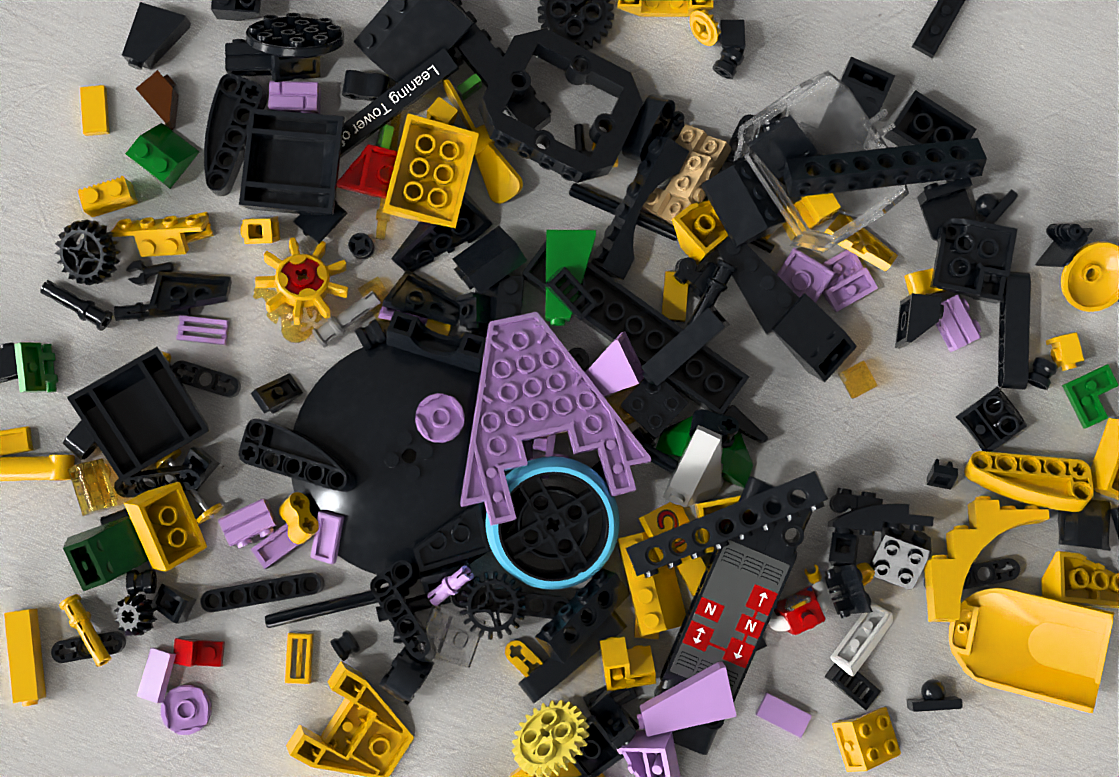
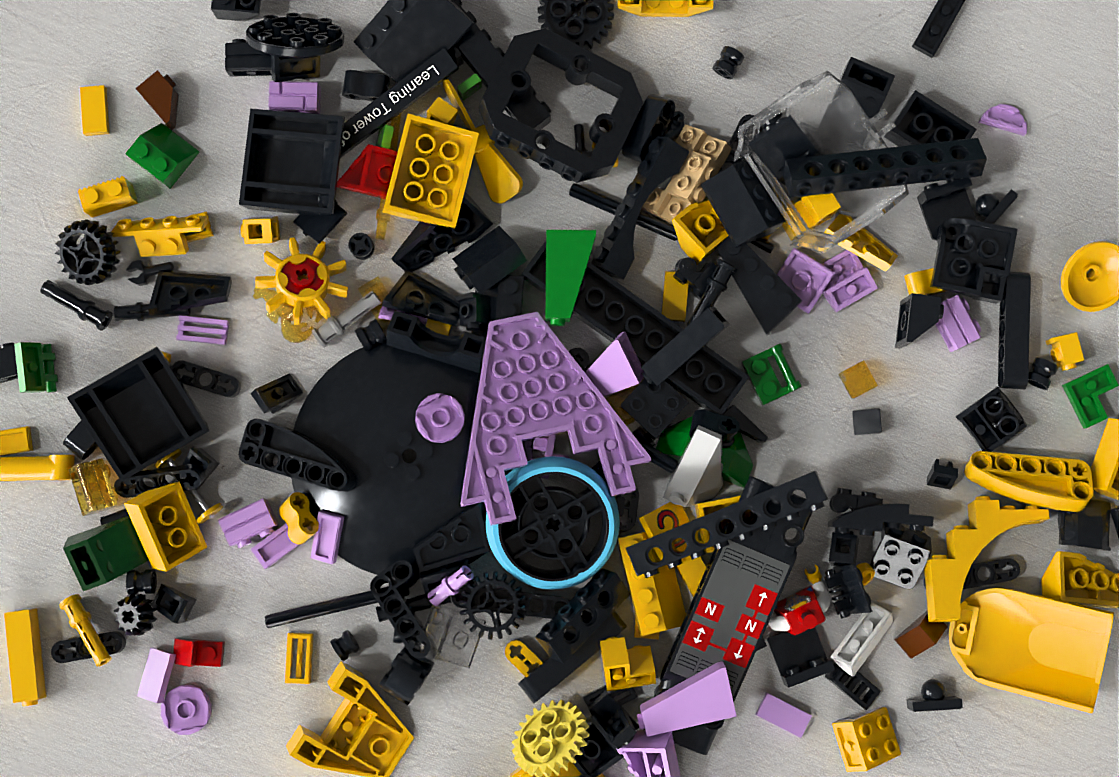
black slope [122,2,191,70] -> none
black beam [200,572,324,612] -> none
black beam [204,73,267,196] -> none
black slope [544,267,599,321] -> none
yellow gear [690,8,721,46] -> none
black panel [719,20,746,54] -> none
black slope [771,293,857,382] -> none
black hinge [1035,224,1093,267] -> none
none -> black beam [616,488,639,531]
none -> green plate [741,343,802,406]
none -> black bracket [767,627,835,688]
none -> black slope [852,408,882,435]
none -> reddish brown slope [894,610,948,659]
none -> lavender tile [978,104,1027,136]

